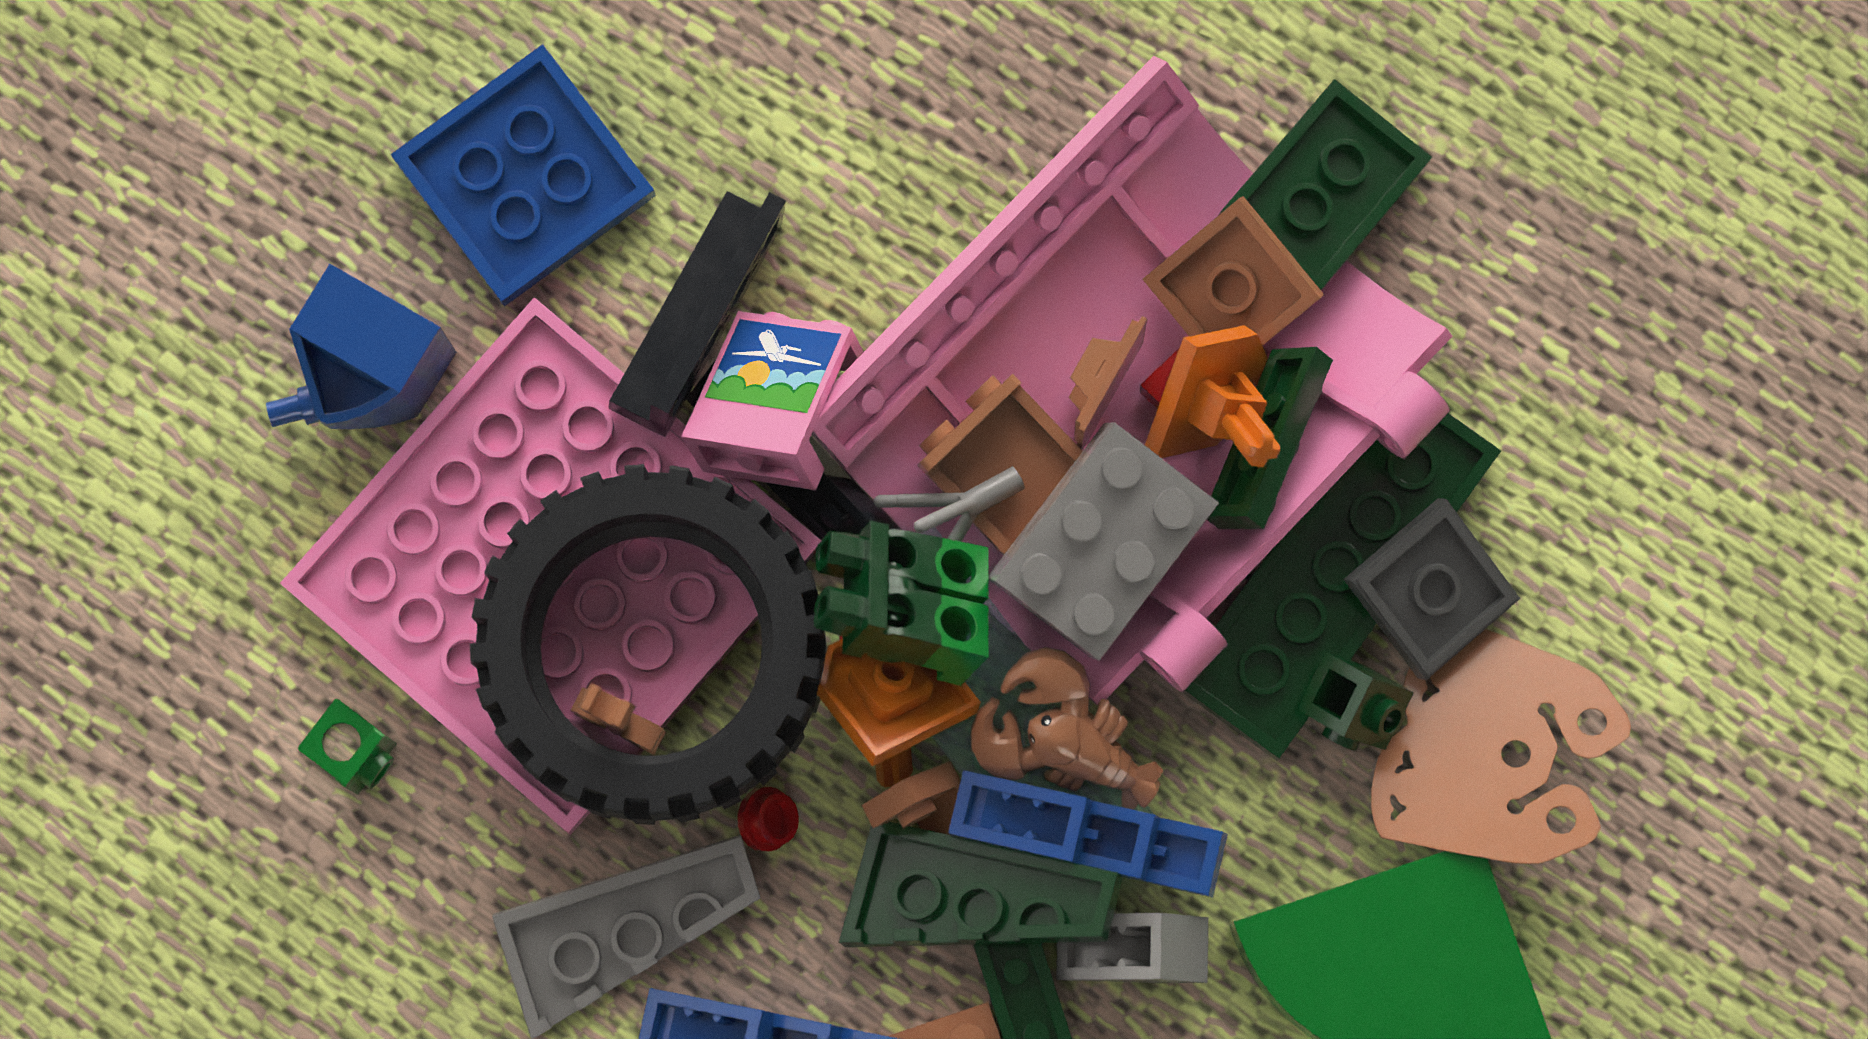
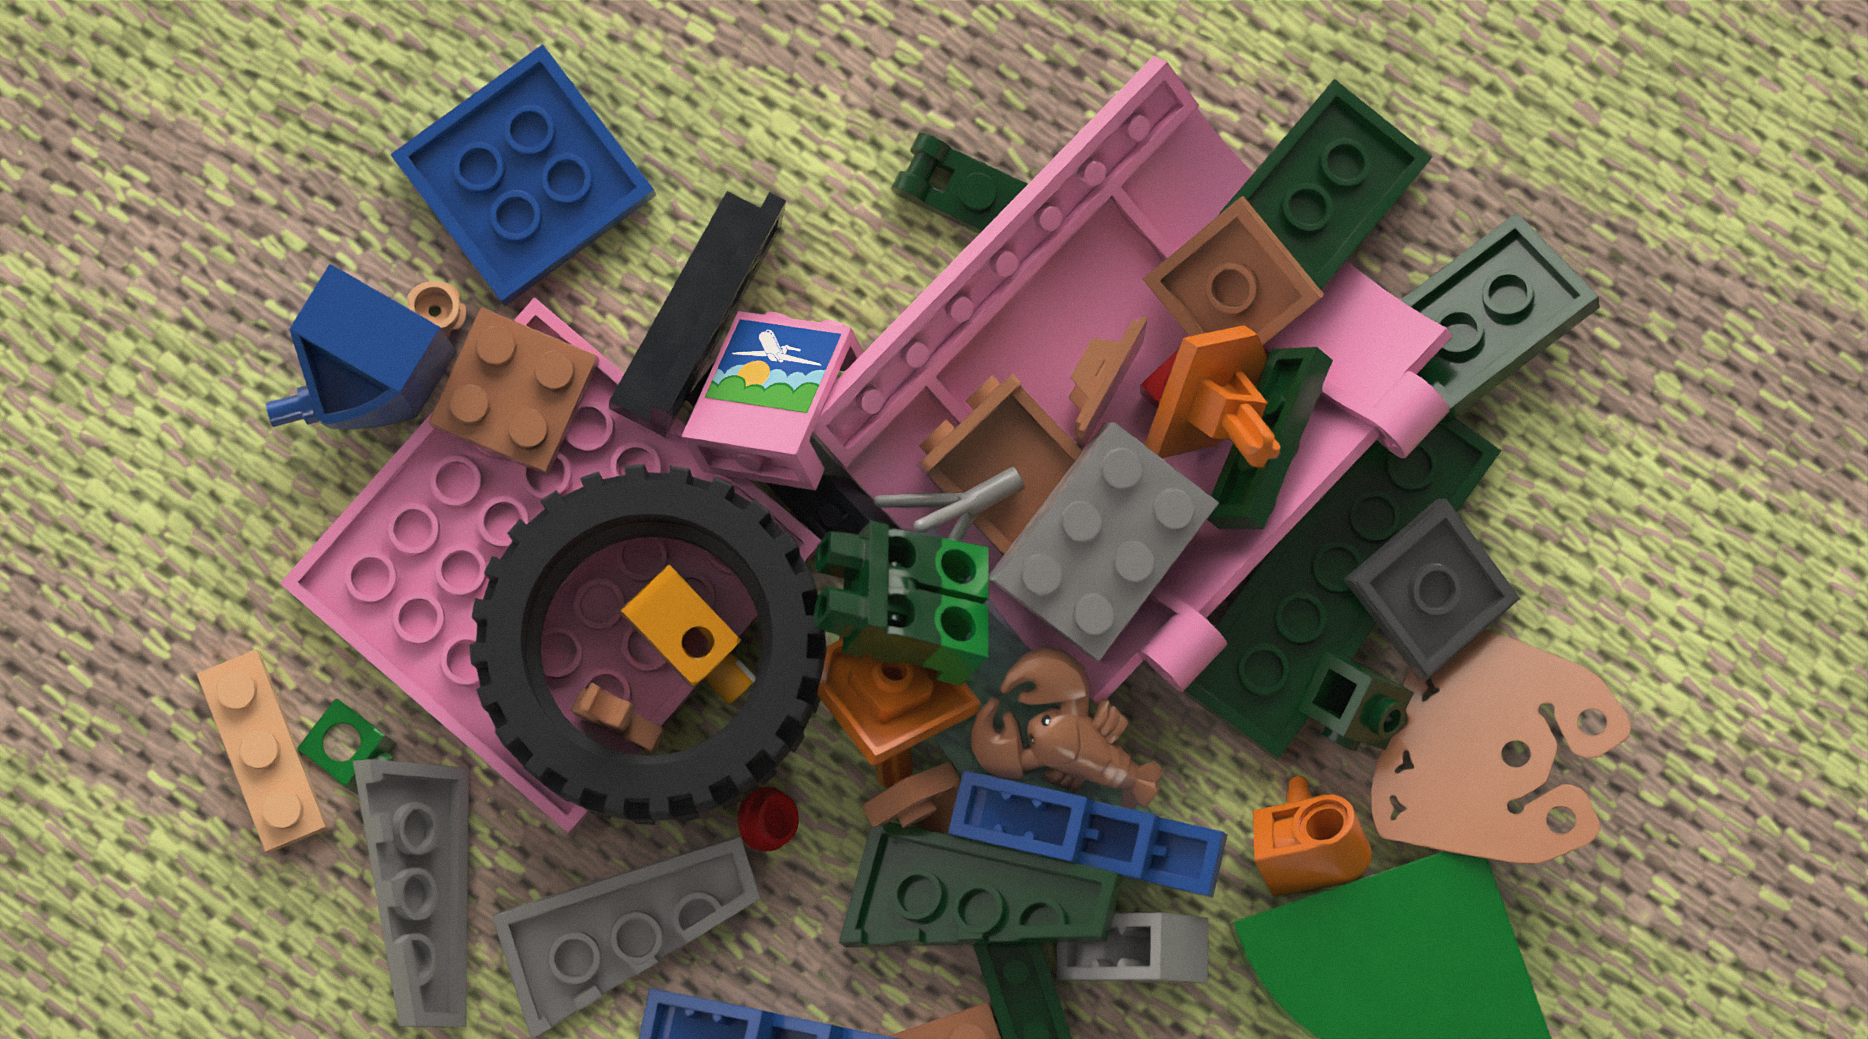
none -> light nougat plate [197,649,329,853]
none -> light grey wing [353,759,469,1027]
none -> light nougat plate [407,281,466,338]
none -> nougat plate [428,307,600,476]
none -> light orange torso [618,565,756,705]
none -> dark green plate [891,132,1028,234]
none -> orange piece [1253,775,1372,897]
none -> plate [1400,213,1600,421]

